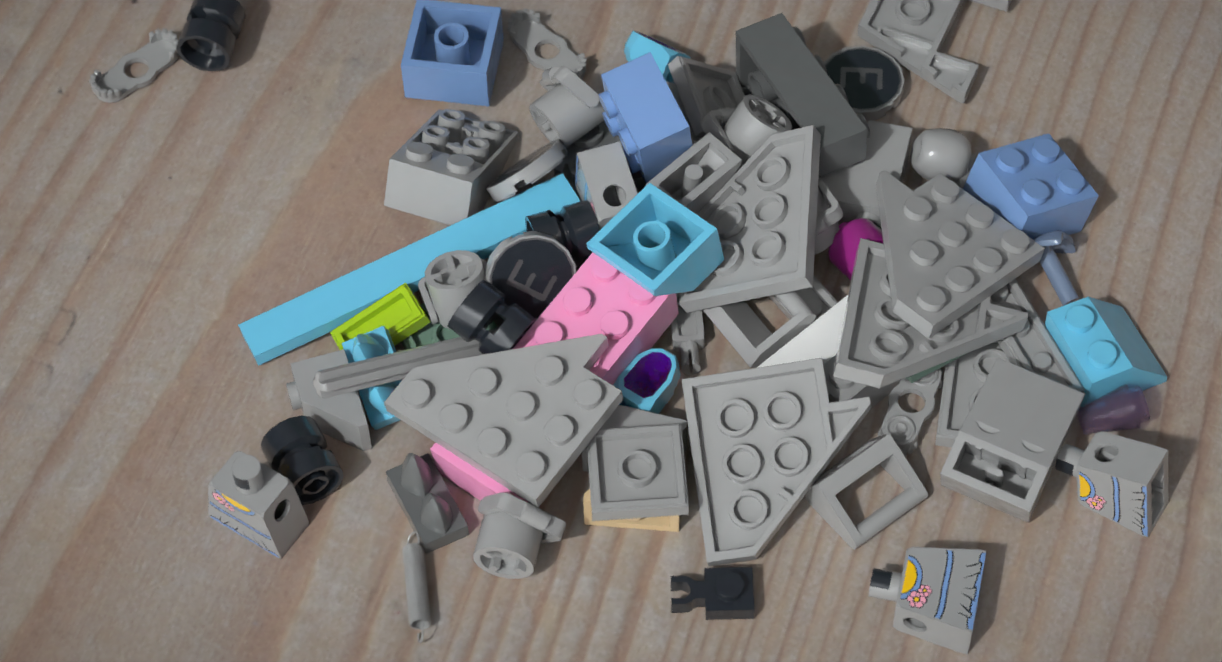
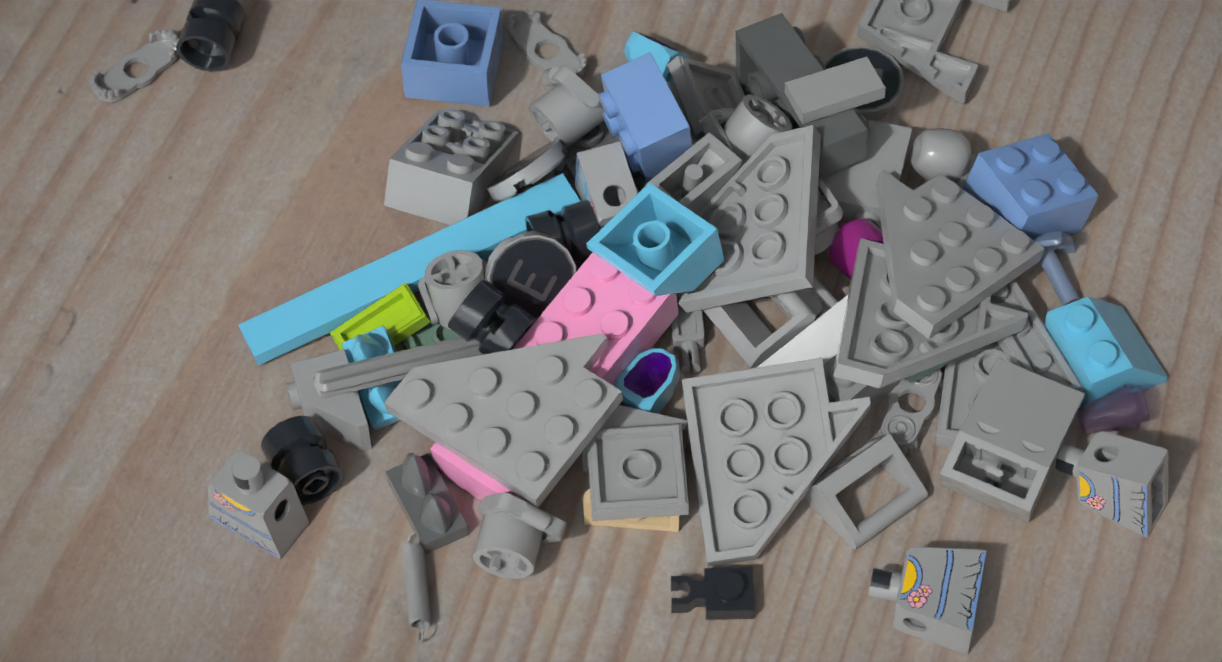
none -> light grey tile [785,57,885,124]

